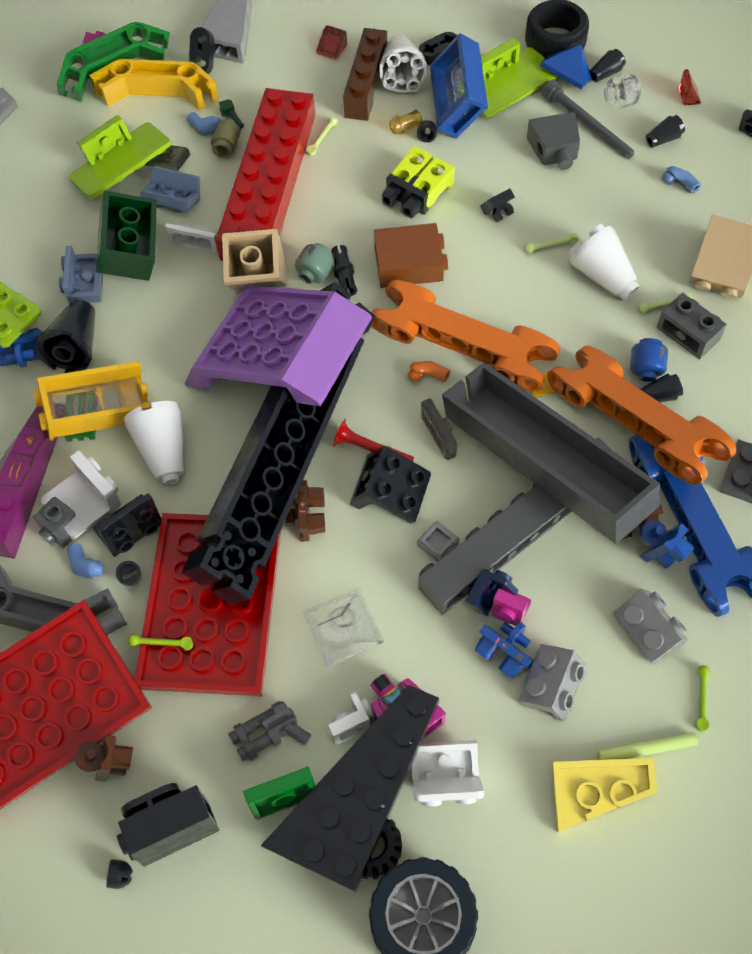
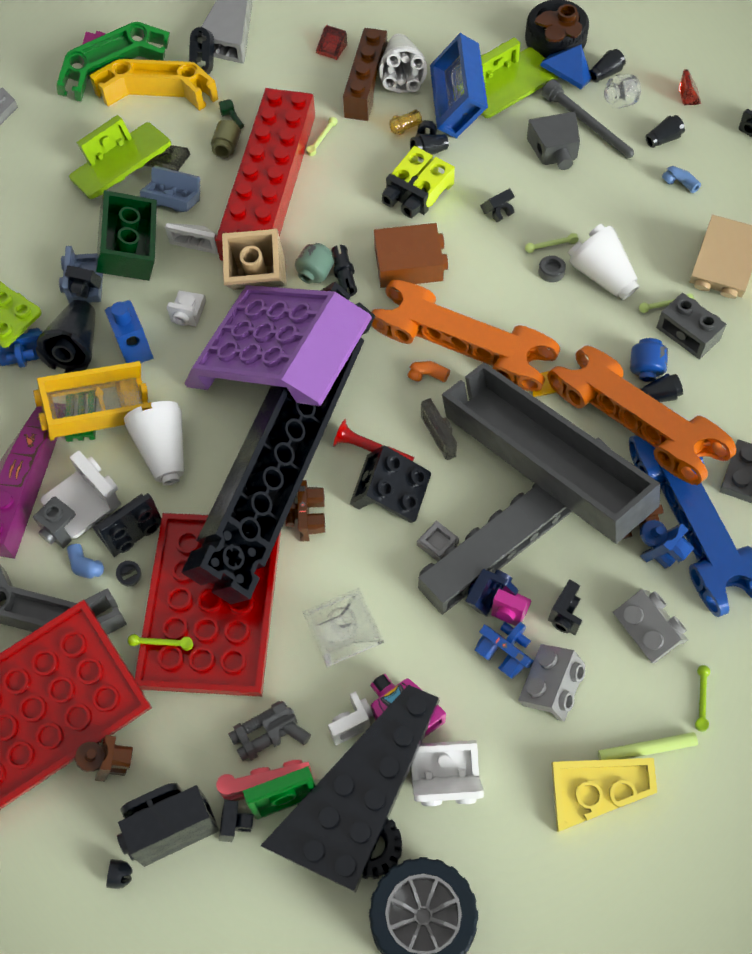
medium blue arm [187,112,221,135] -> none
black beam [419,32,457,65] -> none
none -> black tile [65,265,102,299]
none -> blue torso [105,300,154,363]
none -> white bracket [167,290,206,327]
none -> coral plate [216,760,313,801]
none -> black tile [219,800,254,842]
none -> black cone [410,134,449,159]
none -> reddish brown plate [534,4,582,42]
none -> dark grey tile [538,256,566,282]
none -> black bracket [548,579,582,635]

